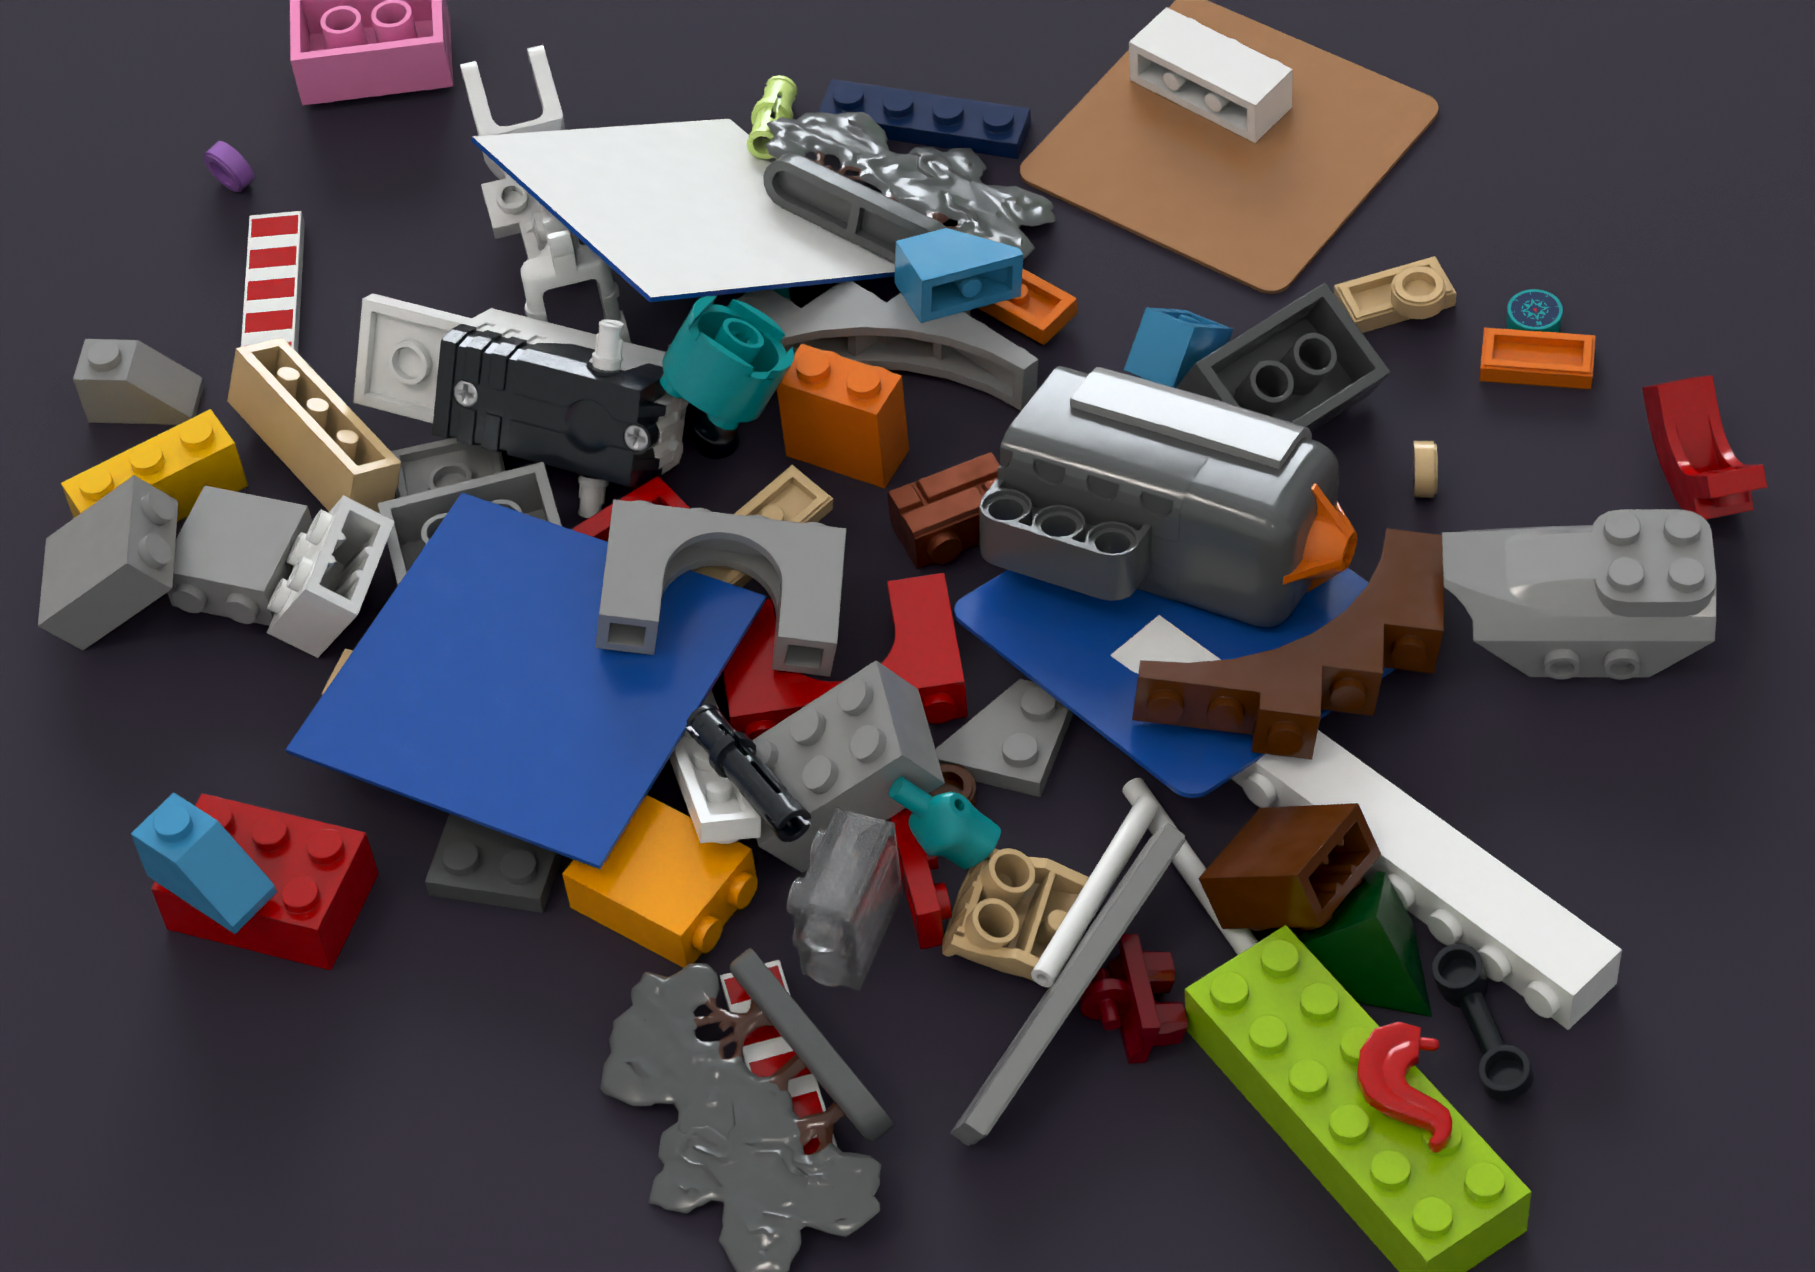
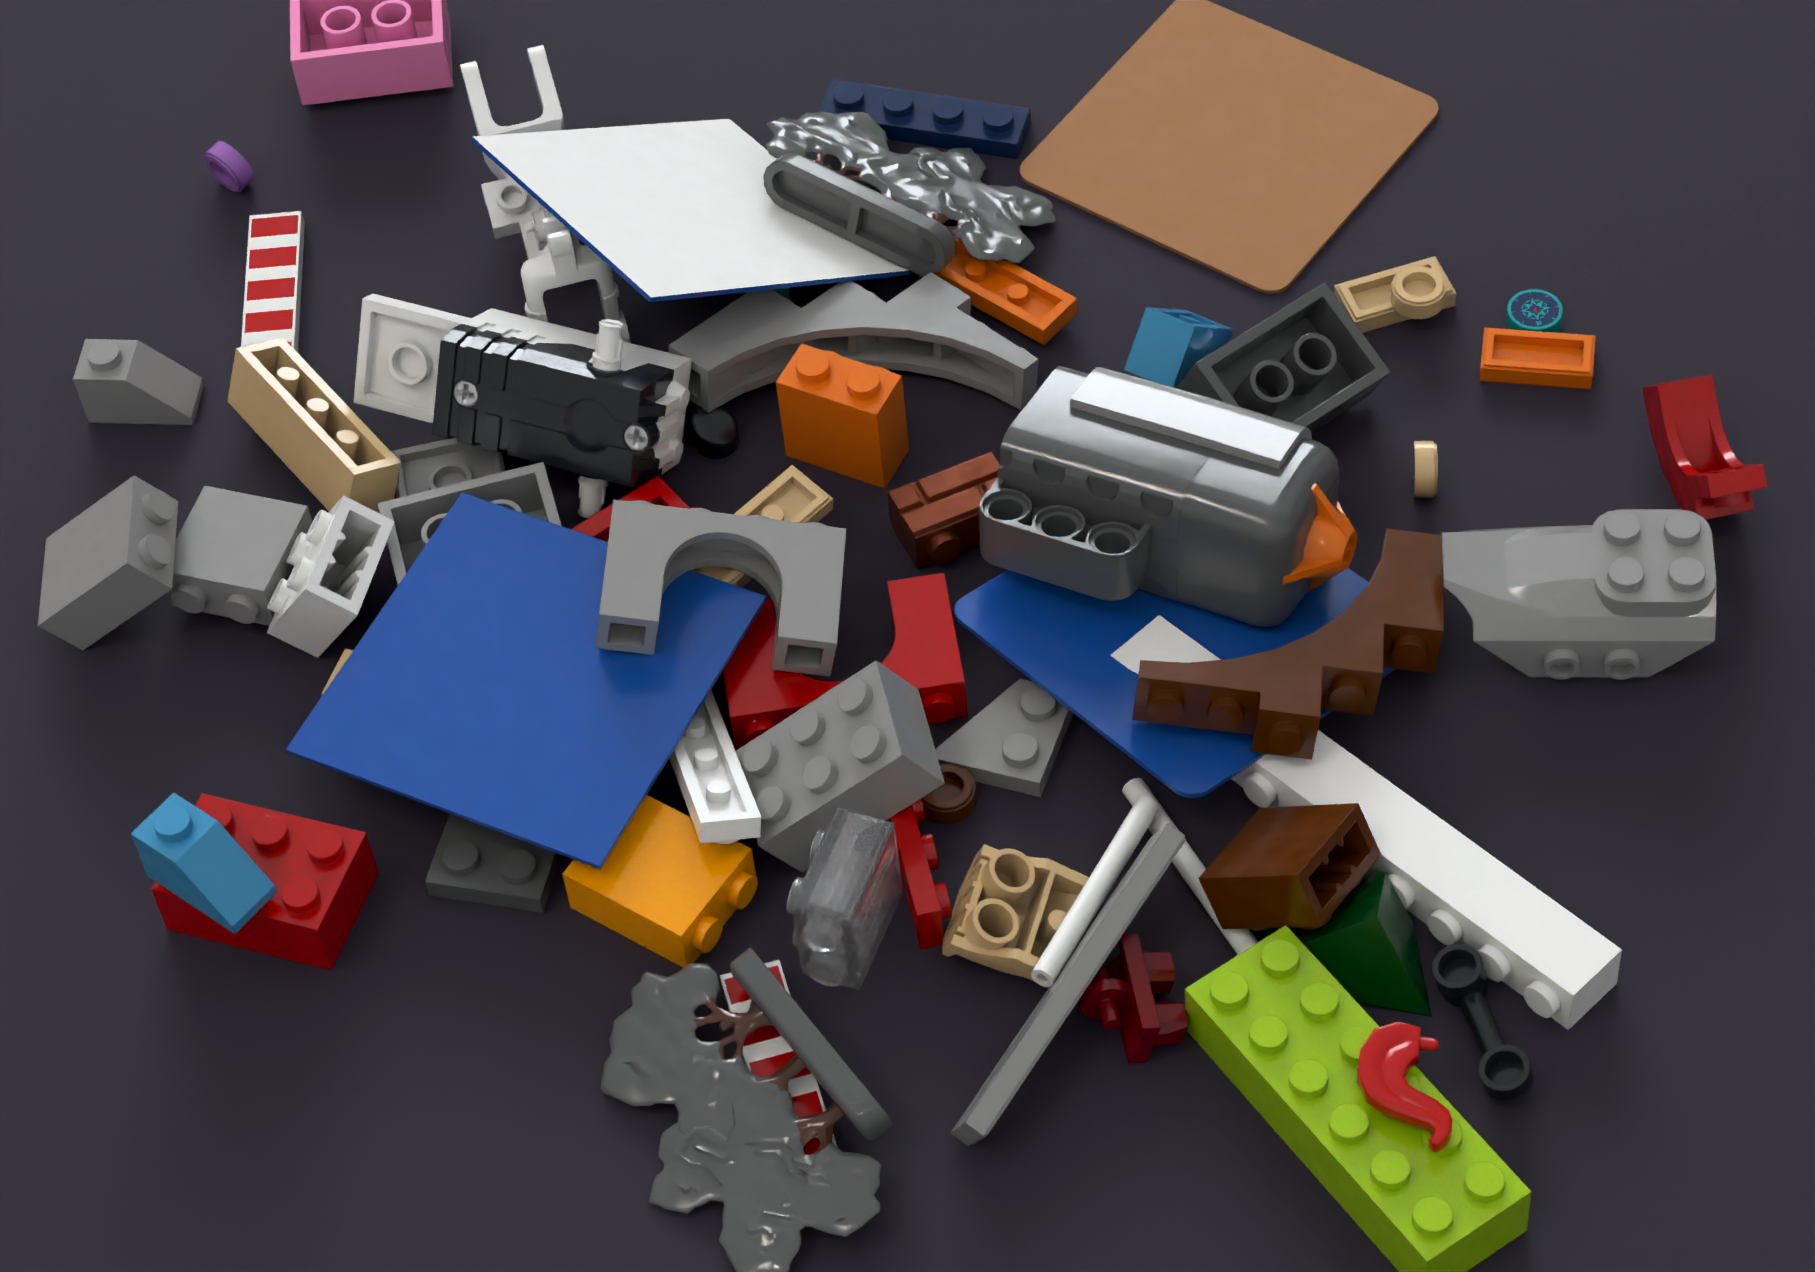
yellow brick [61,409,248,522] -> none
teal brick [660,296,795,430] -> none
black pin [686,704,811,842] -> none
yellowish green pin [746,75,797,160] -> none
teal piece [888,776,1001,870] -> none
dark azure slope [894,228,1023,323] -> none
white brick [1129,7,1293,143] -> none

